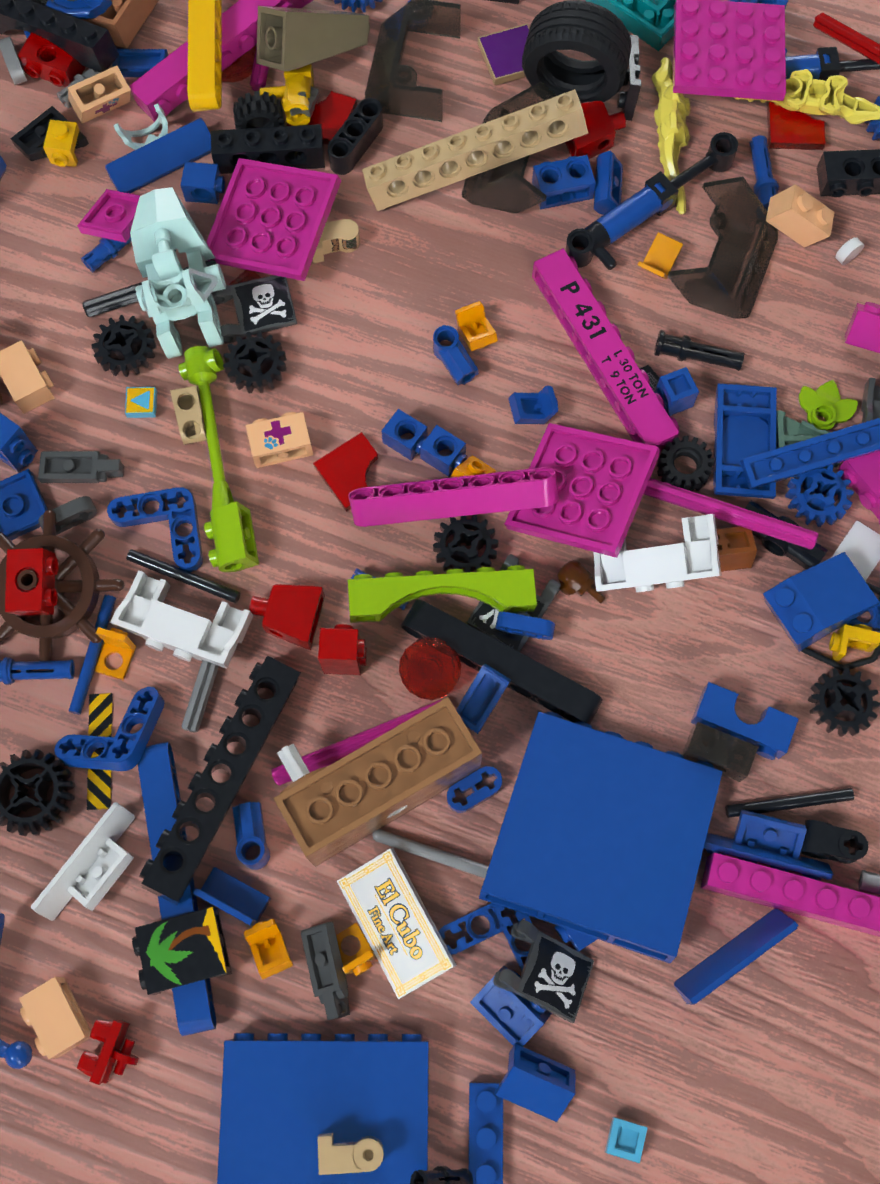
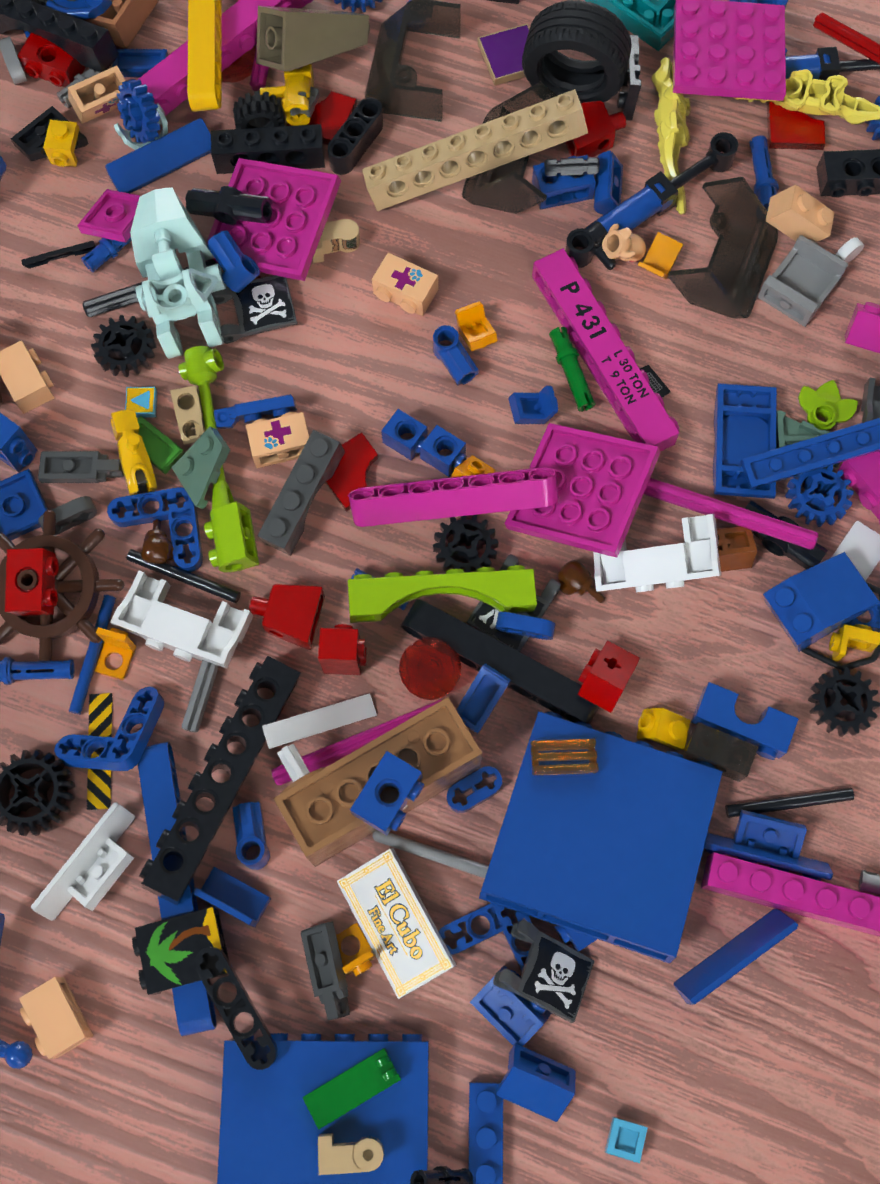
red hips [77,1020,139,1085] -> none
blue brick [180,162,225,204] -> none
black gear [223,331,287,393] -> none
light orange bracket [244,919,293,980] -> none
black pin [654,330,744,371] -> none
blue brick [655,367,699,416] -> none
black tyre [657,436,714,492] -> none
black piece [800,820,868,864] -> none
none -> black piece [21,241,96,269]
none -> yellow piece [110,409,157,495]
none -> blue gear [117,79,161,143]
none -> bright green tile [137,416,185,475]
none -> reddish brown piece [141,519,174,564]
none -> sand green wing [171,427,230,509]
none -> black piece [185,186,272,225]
none -> black beam [194,947,278,1070]
none -> blue piece [207,230,260,293]
none -> blue hinge [214,394,297,429]
none -> dark grey arch [257,430,345,556]
none -> white sticker [262,693,377,749]
none -> green hinge [302,1048,401,1129]
none -> blue brick [350,751,424,836]
none -> light nougat brick [372,253,438,316]
none -> clear orange tile [530,739,599,775]
none -> axle [544,157,600,176]
none -> green pin [549,327,596,412]
none -> red brick [577,640,640,713]
none -> light nougat animal [602,224,646,262]
none -> yellow bracket [636,708,691,750]
none -> light grey panel [758,235,848,327]

